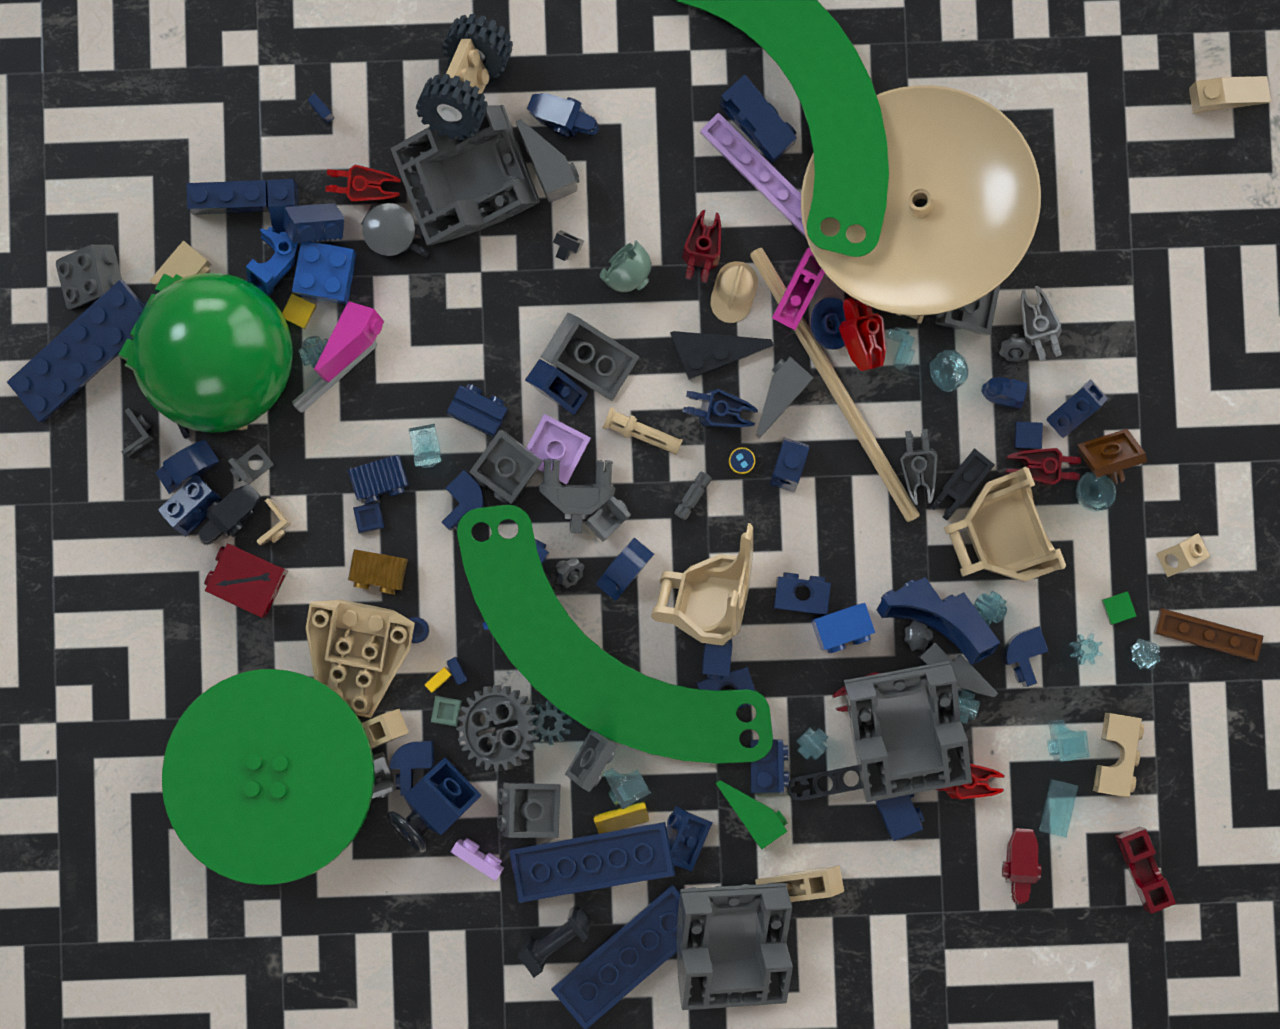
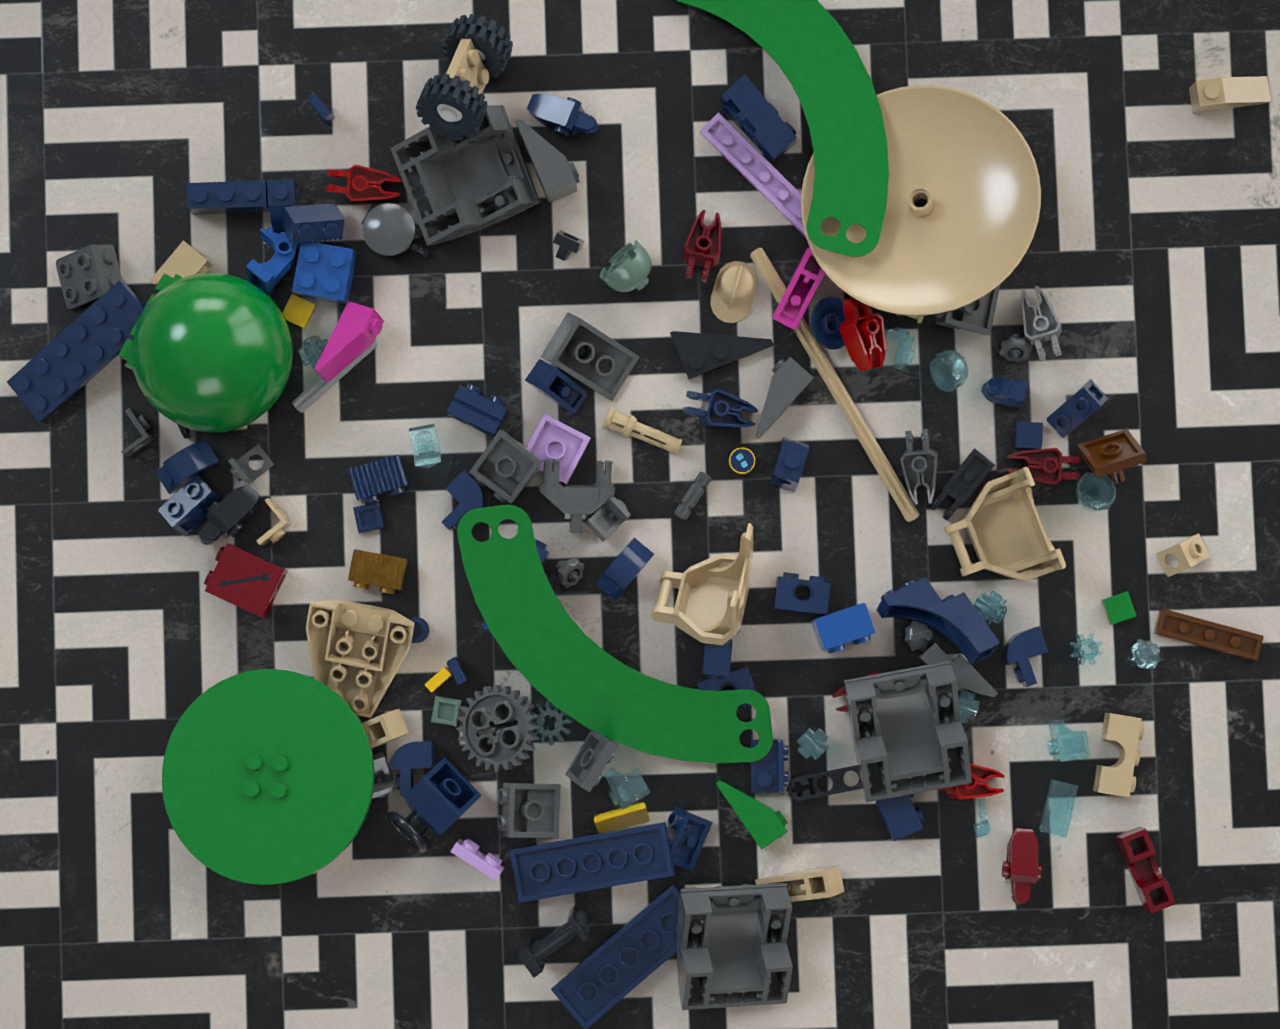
none -> clear light blue hand [973,798,991,837]

